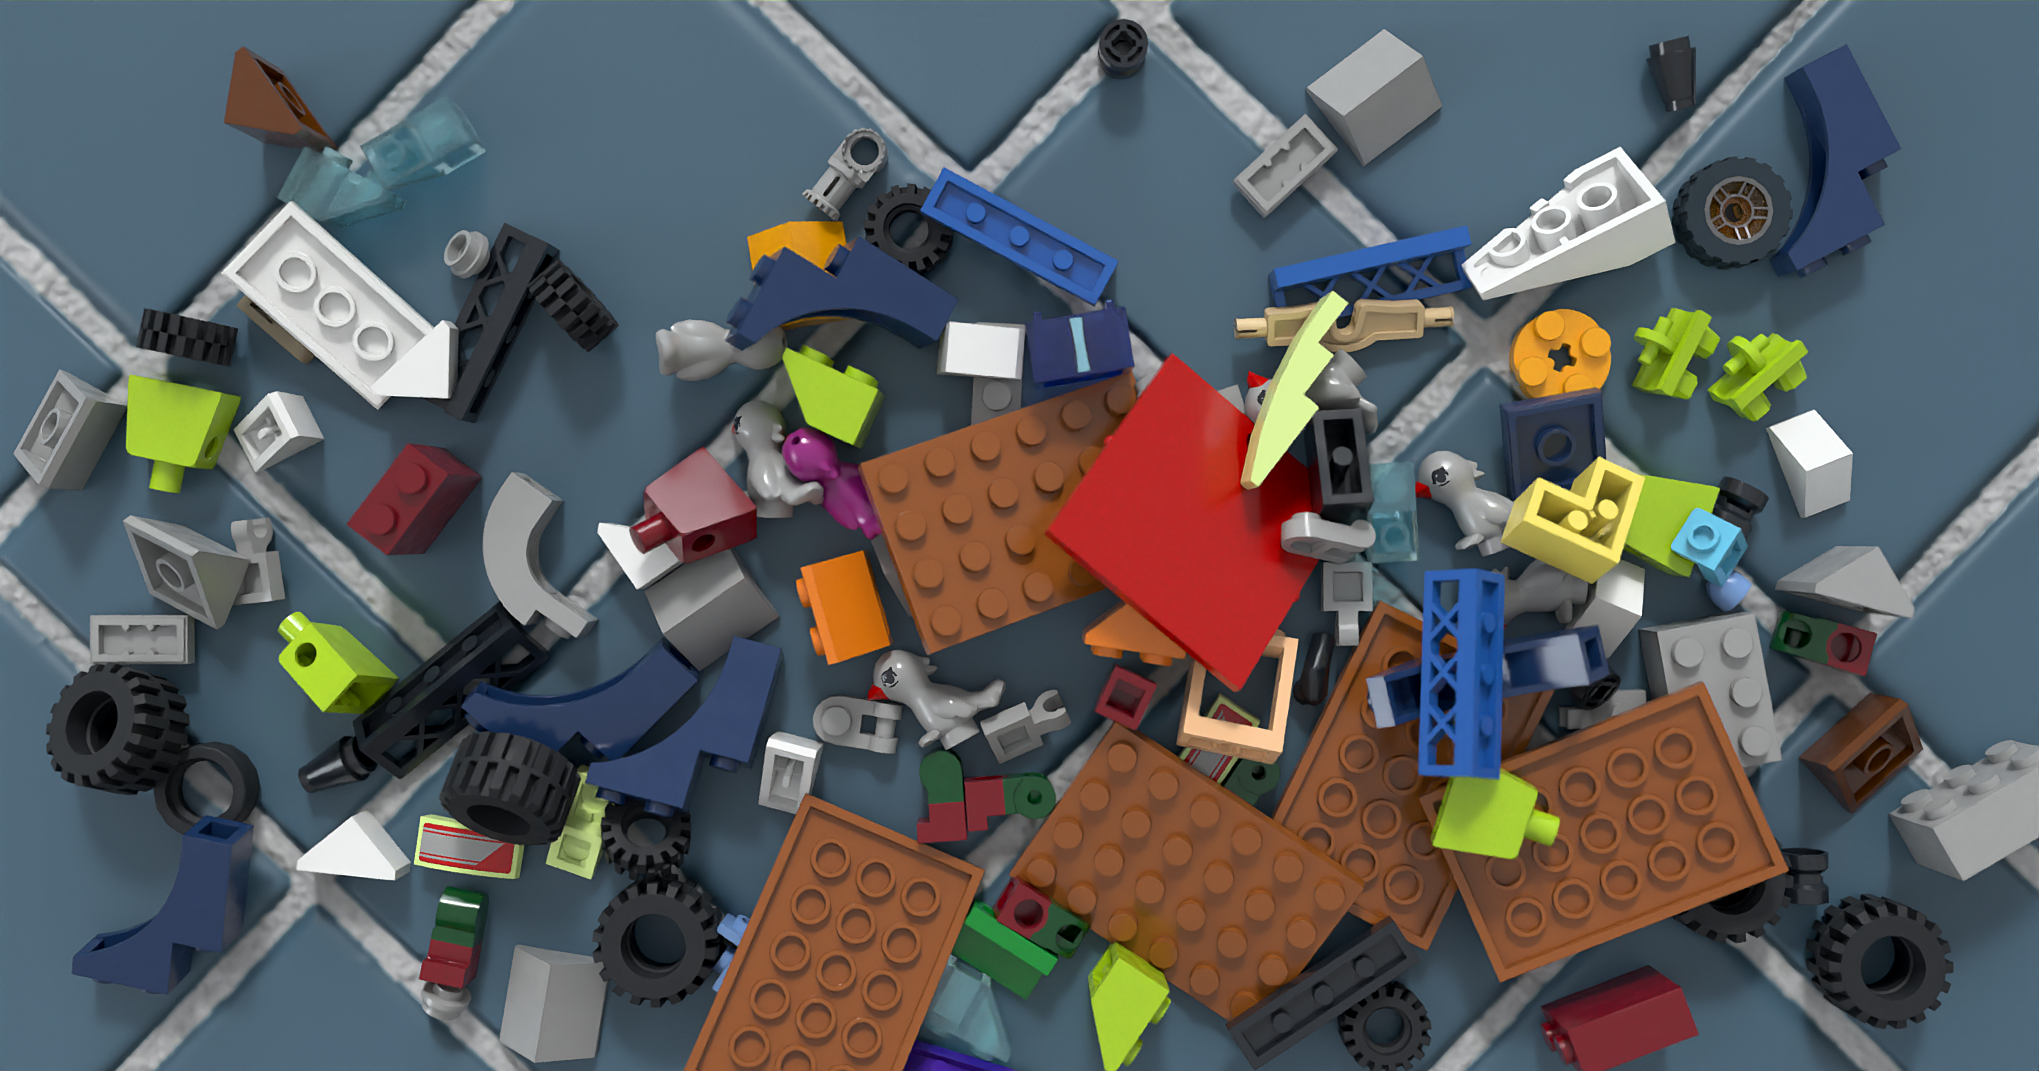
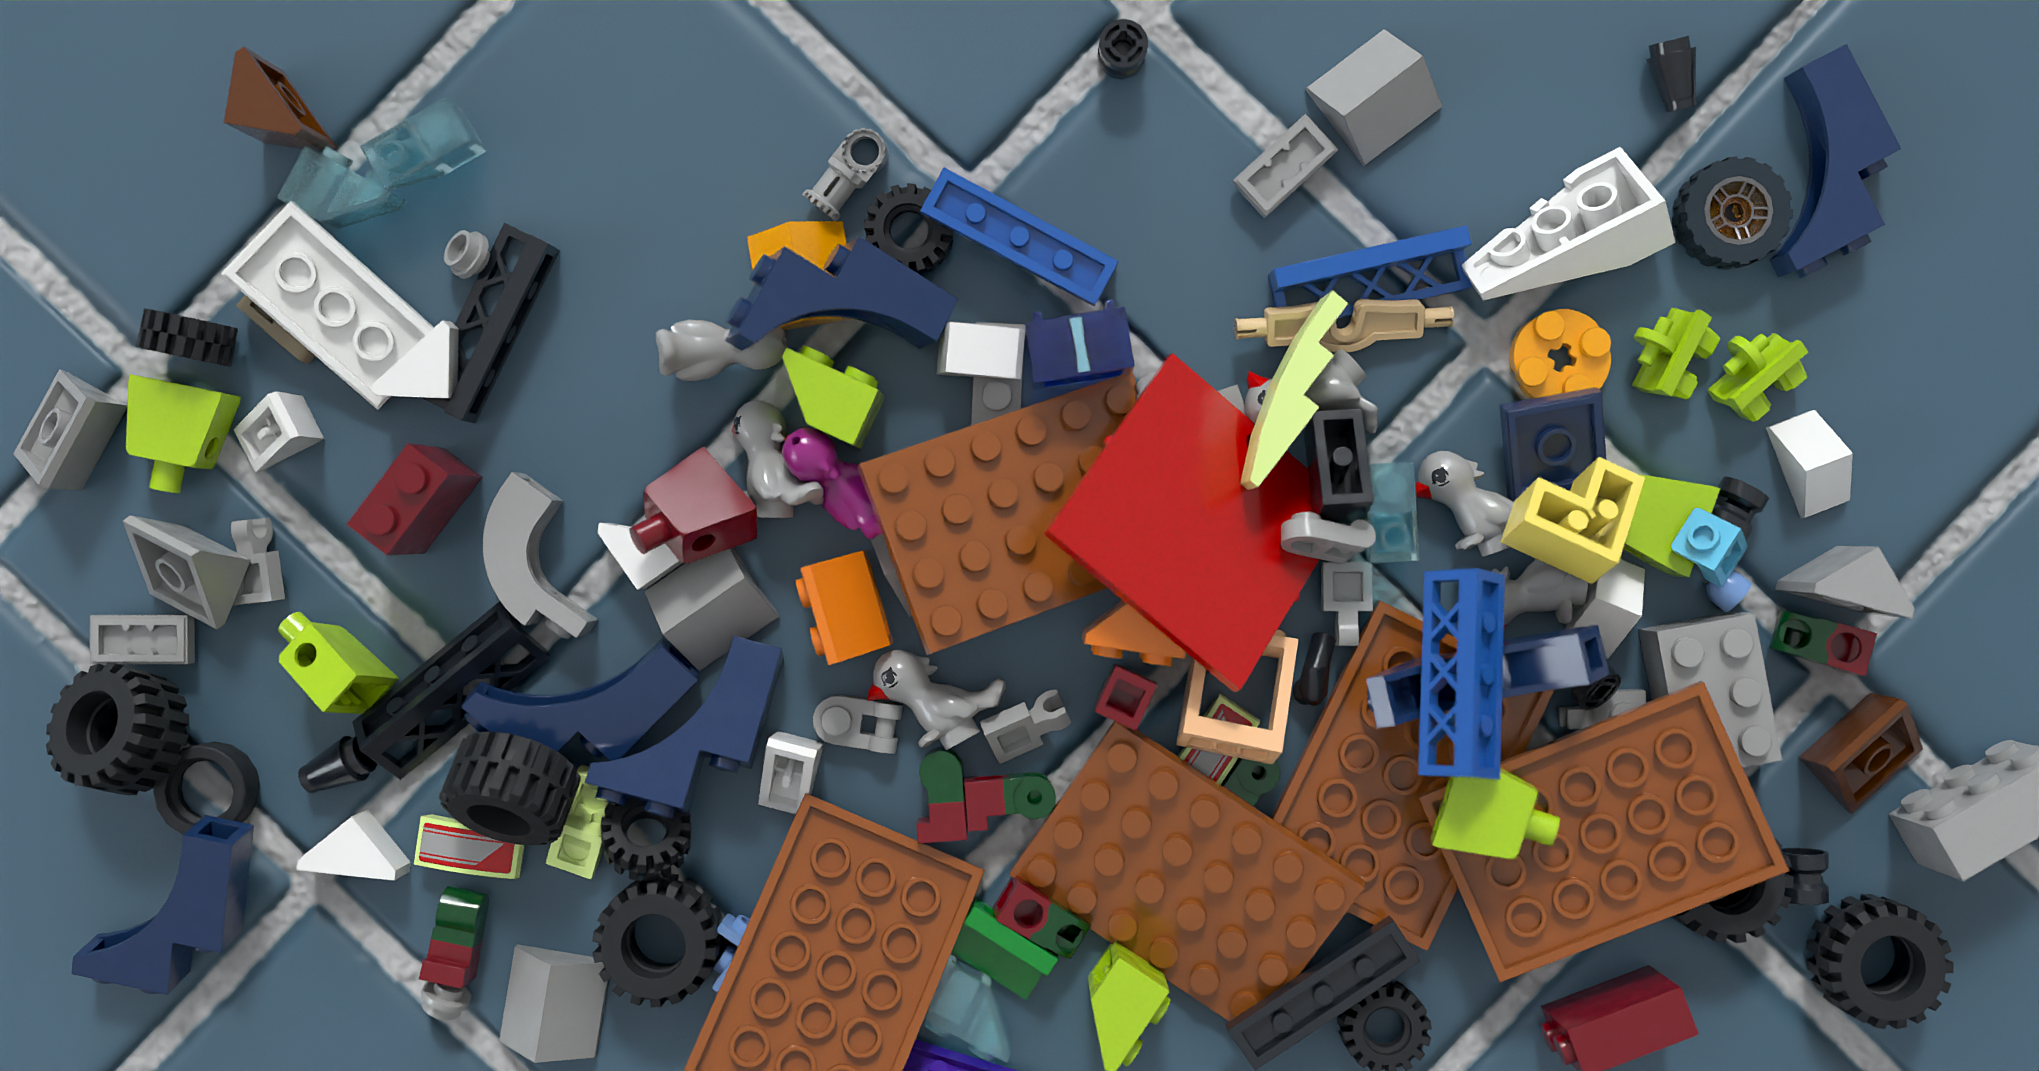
black tyre [527,259,619,352] -> none

